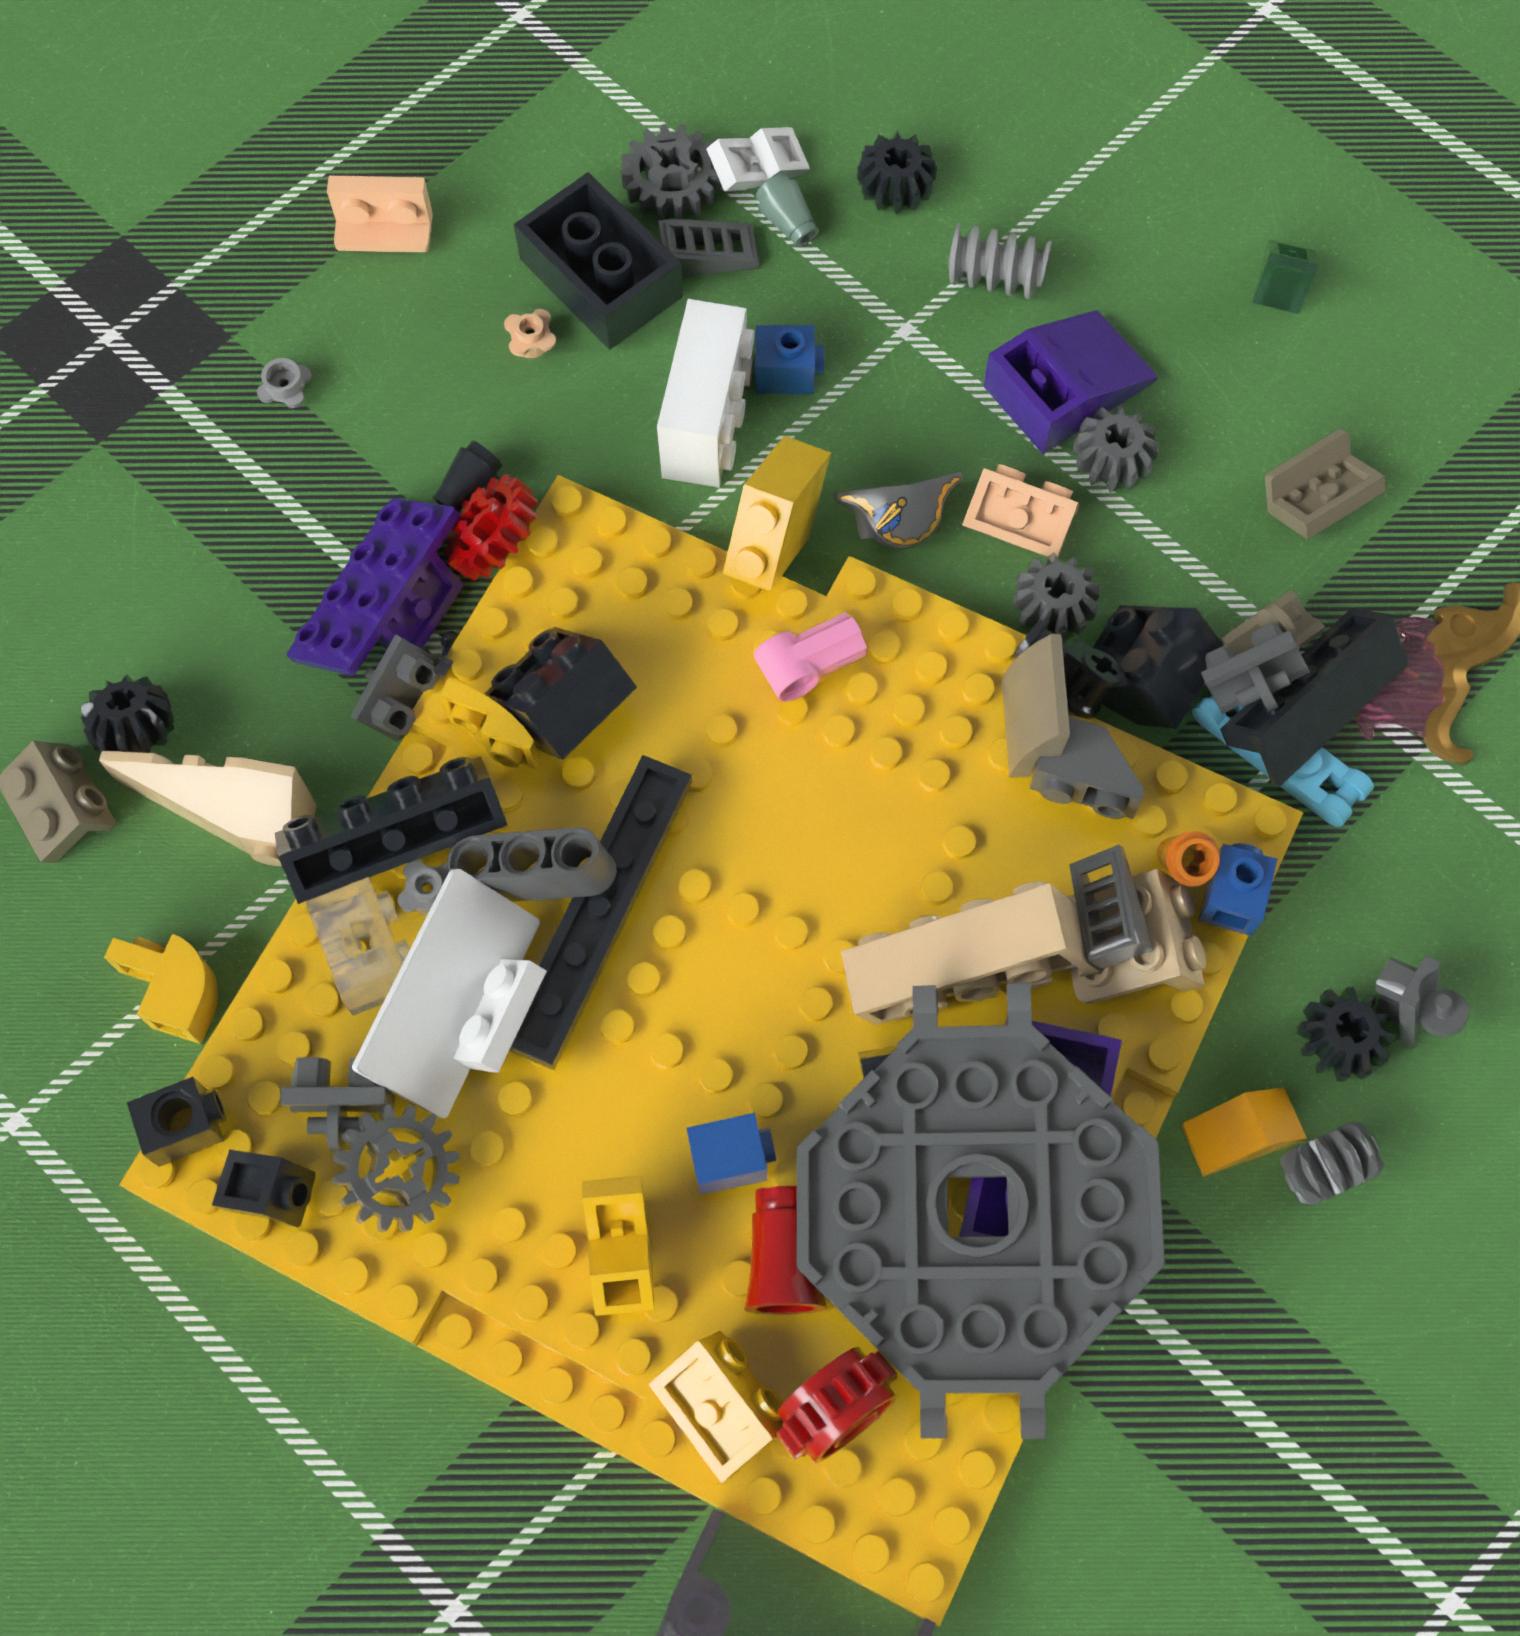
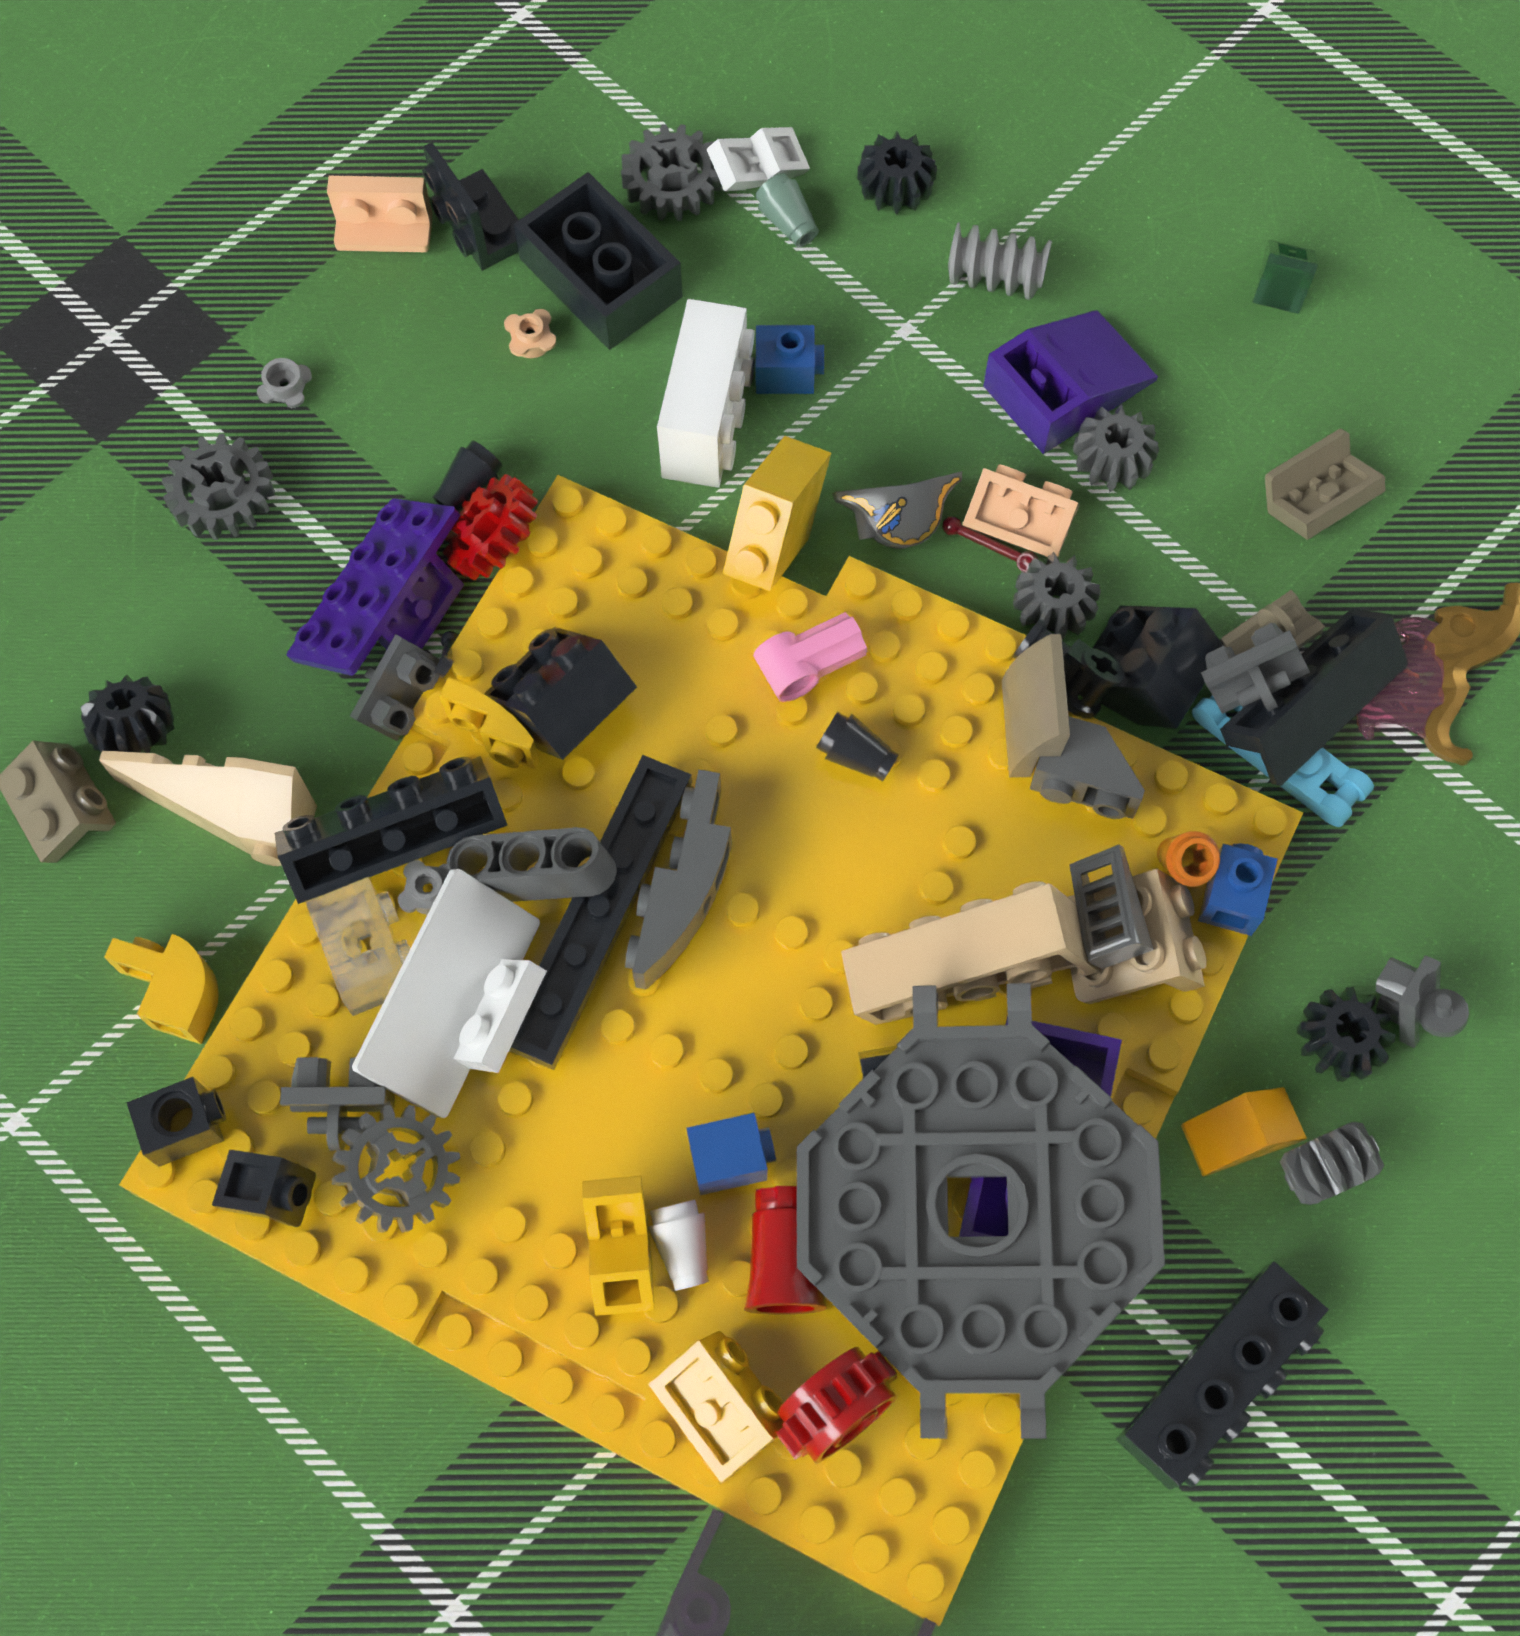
dark grey slope [658,219,759,277] -> none
none -> dark grey gear [162,434,275,540]
none -> black bracket [422,142,519,271]
none -> dark grey slope [625,770,732,989]
none -> white cone [648,1200,709,1291]
none -> black cone [816,711,899,782]
none -> dark red hinge [942,516,1038,572]
none -> black brick [1115,1261,1329,1490]

